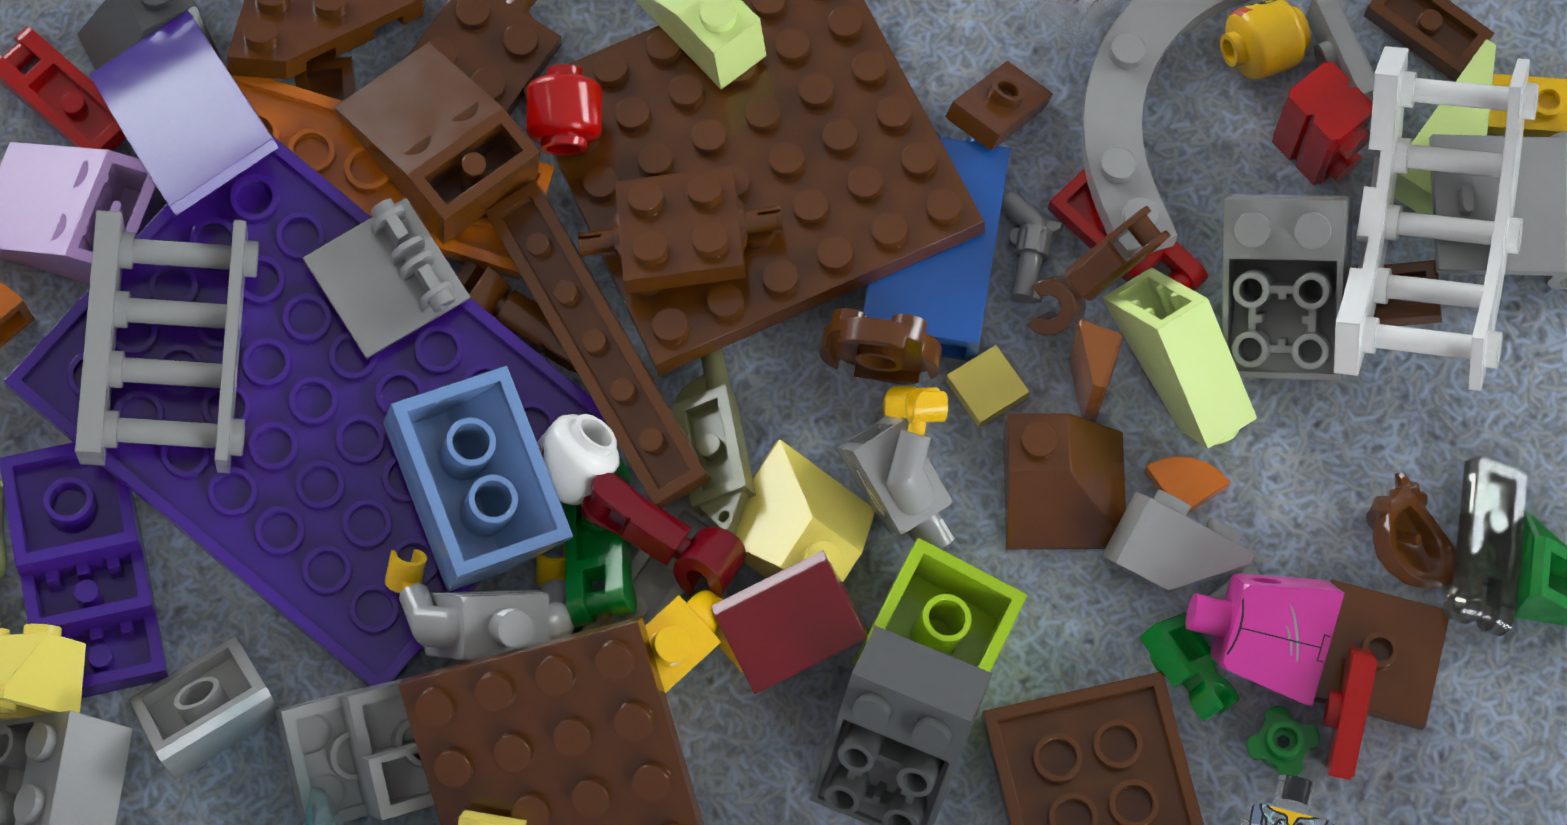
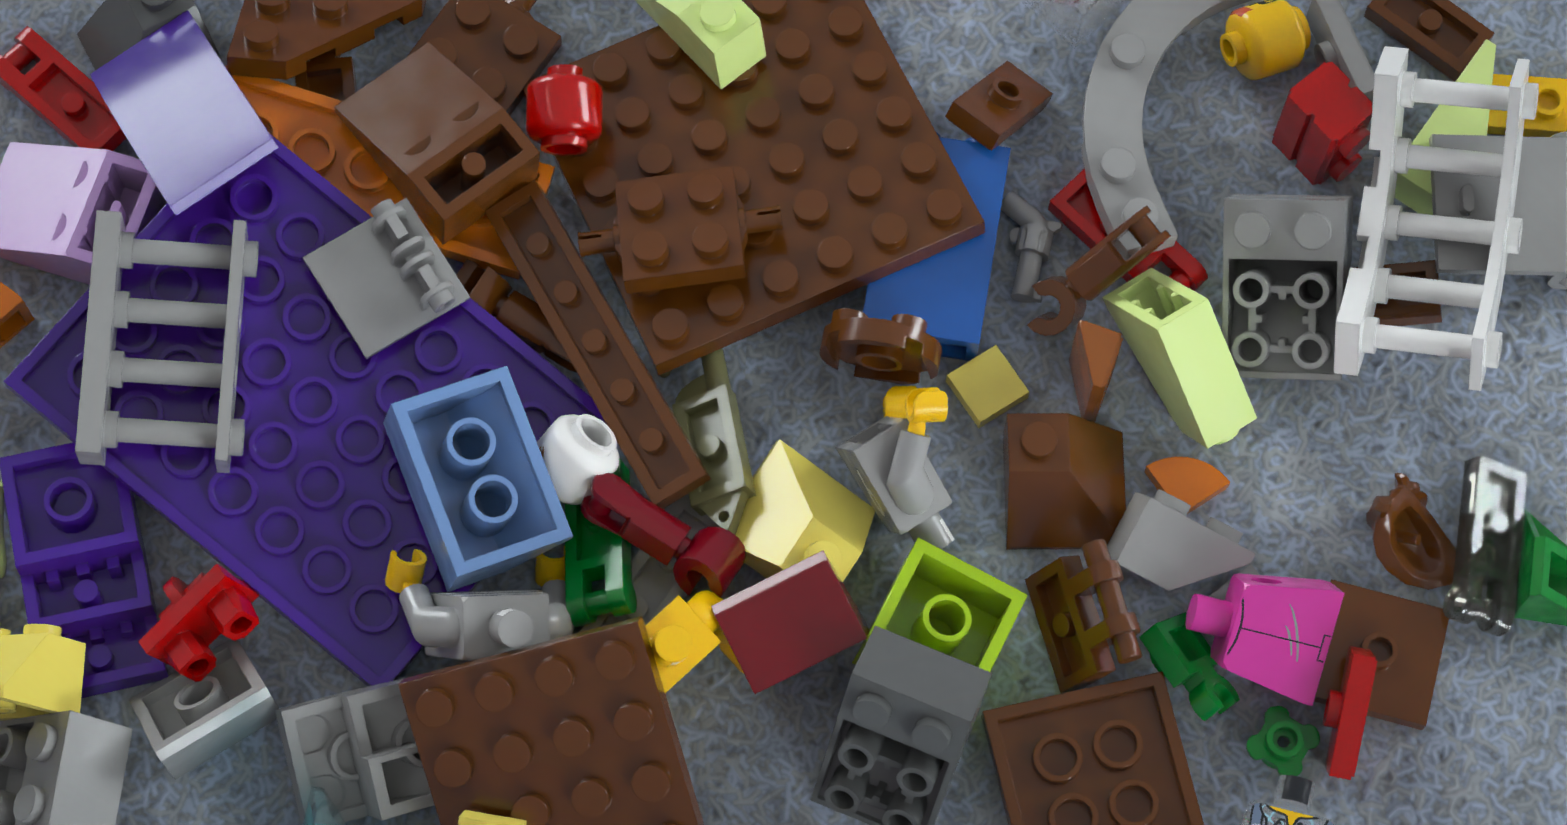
none -> red hips [138,564,260,682]
none -> reddish brown plate [1025,539,1143,693]

